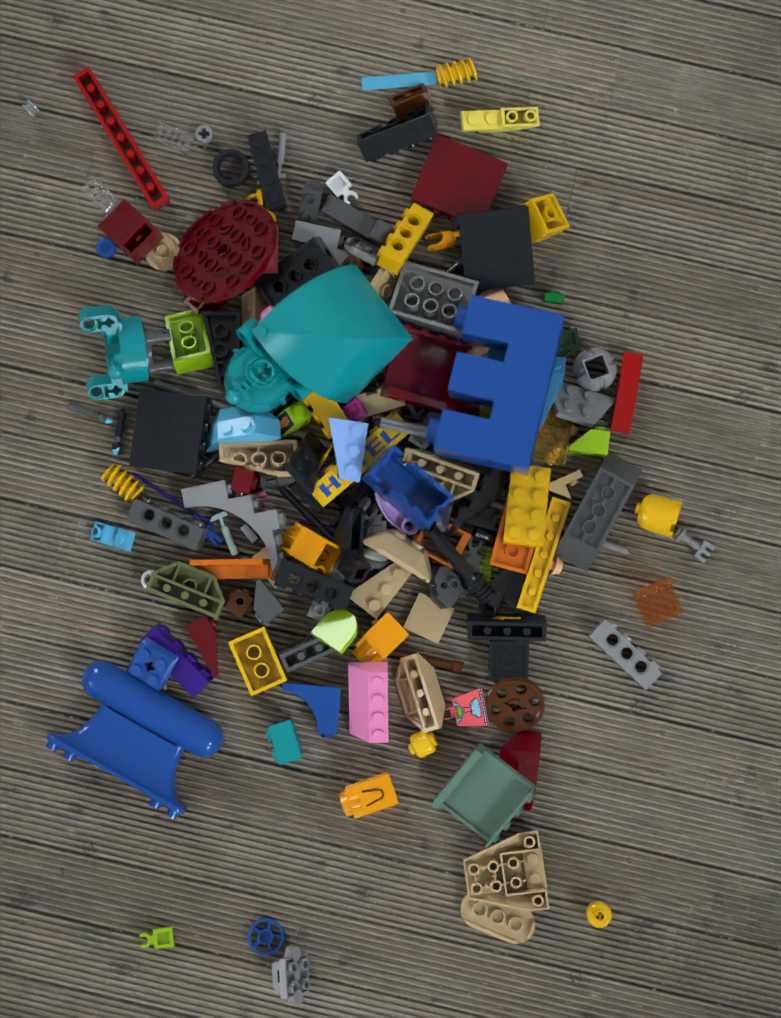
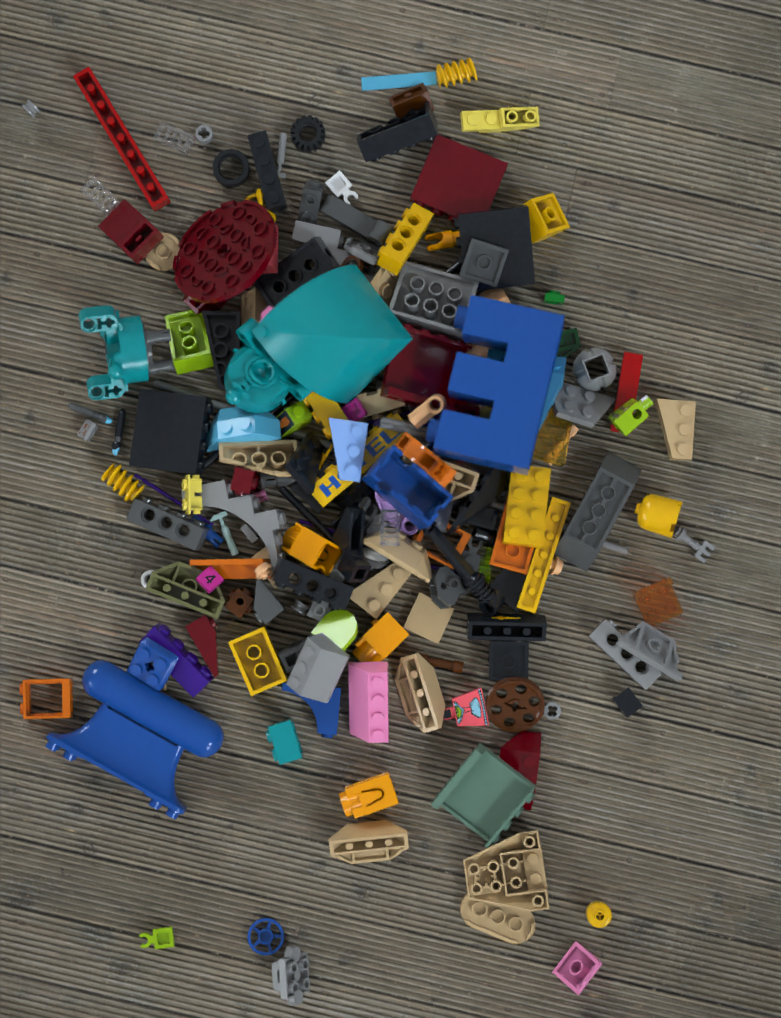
medium azure slope [90,521,136,552] -> none
blue tile [96,238,116,259] -> none
yellow head [408,731,438,758] -> none
tan slope [549,470,583,500] -> none
lime slope [565,427,610,458] -> none
none -> orange window [19,678,73,719]
none -> light grey slope [77,419,98,442]
none -> light yellow hinge [181,475,203,515]
none -> dark pink tile [196,566,224,594]
none -> light nougat plate [254,562,273,580]
none -> light grey slope [286,633,350,703]
none -> black tyre [290,115,325,153]
none -> light grey bush [290,599,310,616]
none -> tan wedge [329,820,409,864]
none -> clear slope [380,509,400,546]
none -> orange arch [395,432,457,488]
none -> light nougat piece [407,394,446,429]
none -> dark grey plate [459,237,509,287]
none -> light grey bush [544,701,561,720]
none -> bright pink slope [552,941,602,995]
none -> lime torso [607,395,653,436]
none -> black panel [611,688,643,718]
none -> light grey wing [616,621,683,681]
none -> tan wedge [654,399,696,461]

